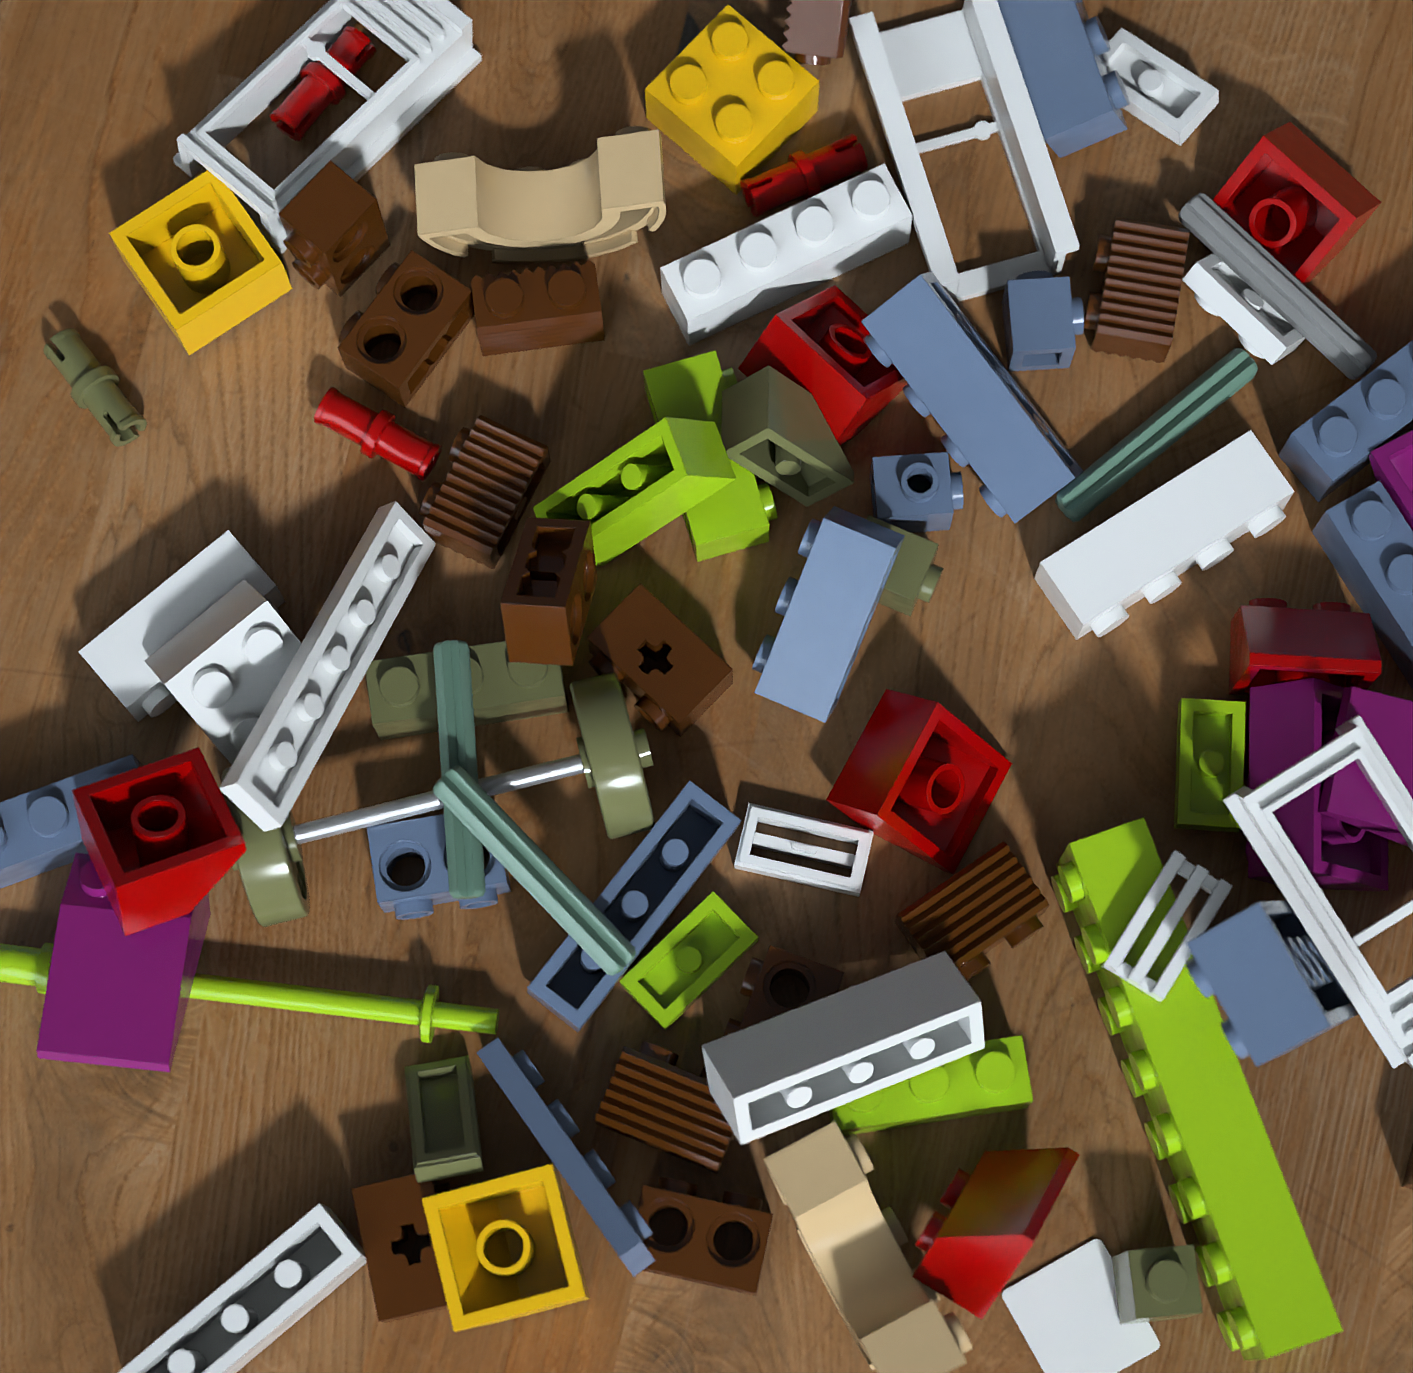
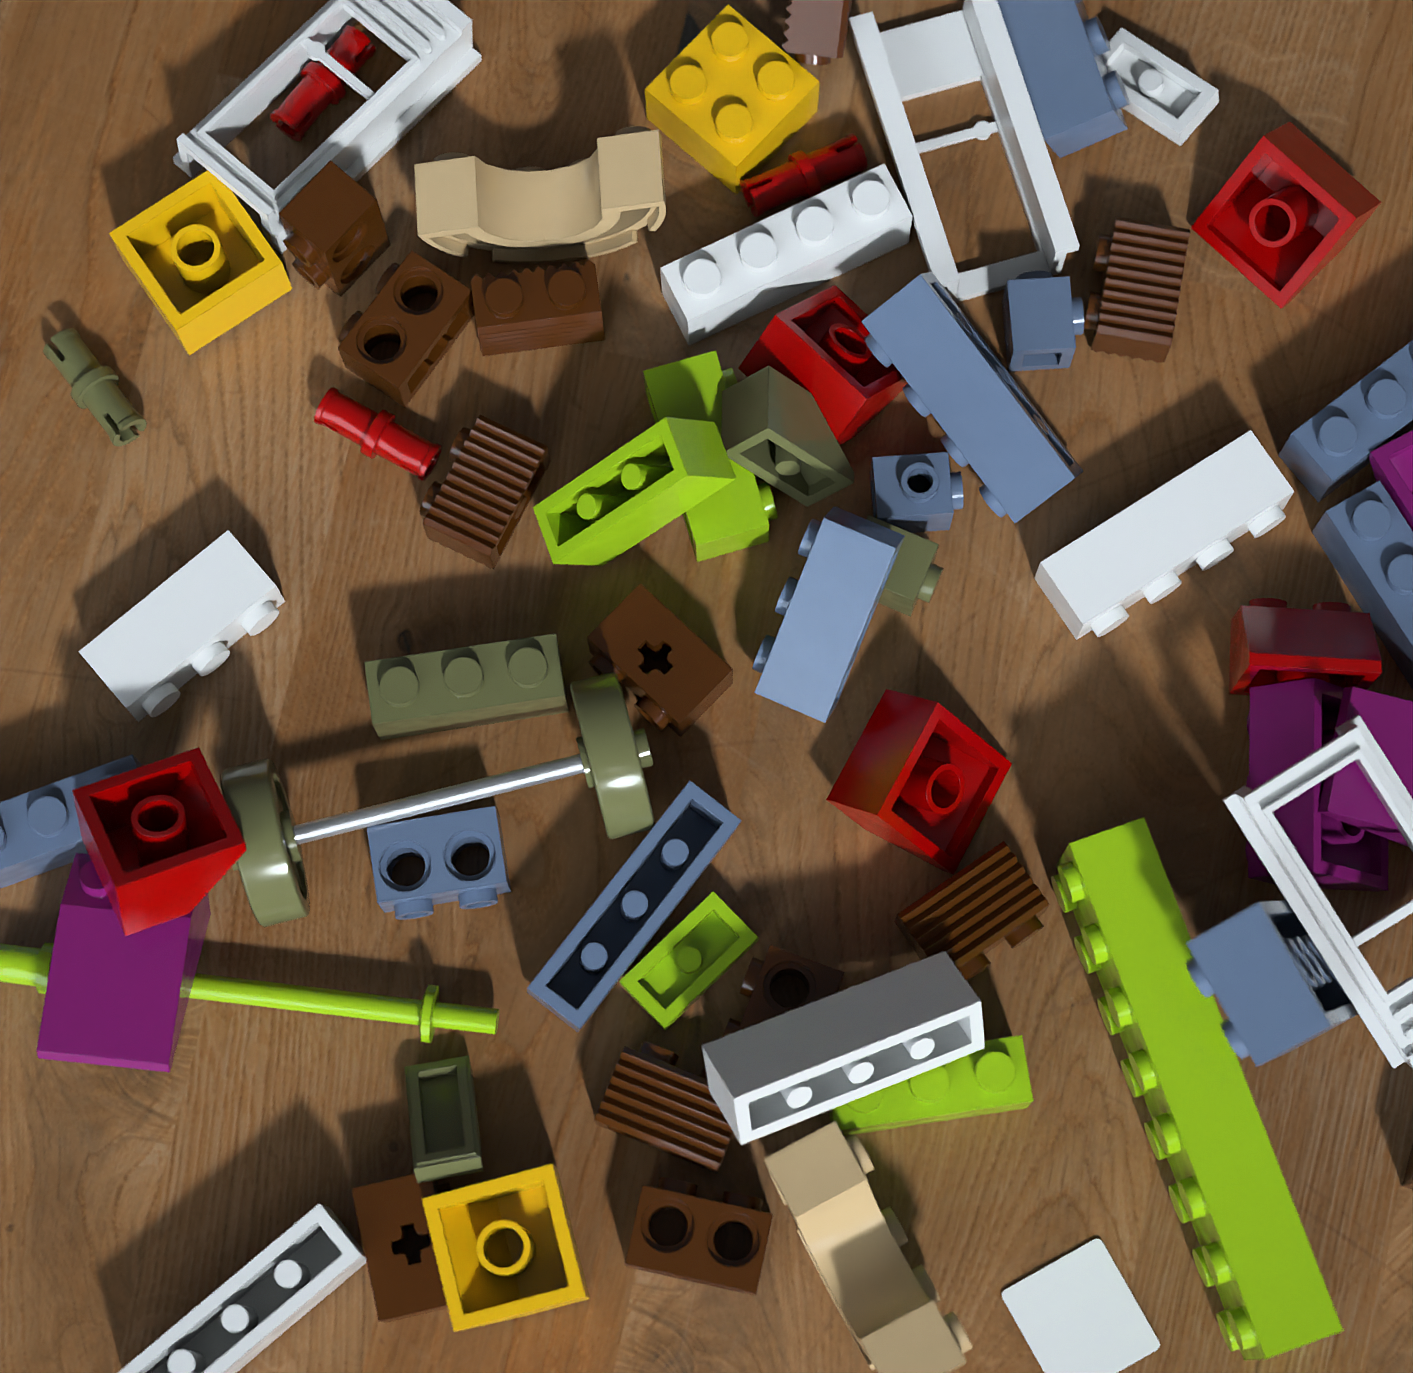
white brick [144,579,301,765] -> none
white plate [219,501,436,832] -> none
sand green axle [433,640,486,899] -> none
sand green axle [433,765,636,976] -> none
sand blue plate [477,1038,655,1277] -> none
reddish brown brick [500,517,598,666] -> none
white tile [734,803,874,897] -> none
red slope [912,1147,1080,1320] -> none
sand green axle [1055,347,1258,522] -> none
white tile [1103,850,1233,1002] -> none
olive brick [1112,1244,1203,1325] -> none
lime plate [1174,698,1246,832] -> none
light grey axle [1178,193,1377,380] -> none
white plate [1182,253,1305,365] -> none

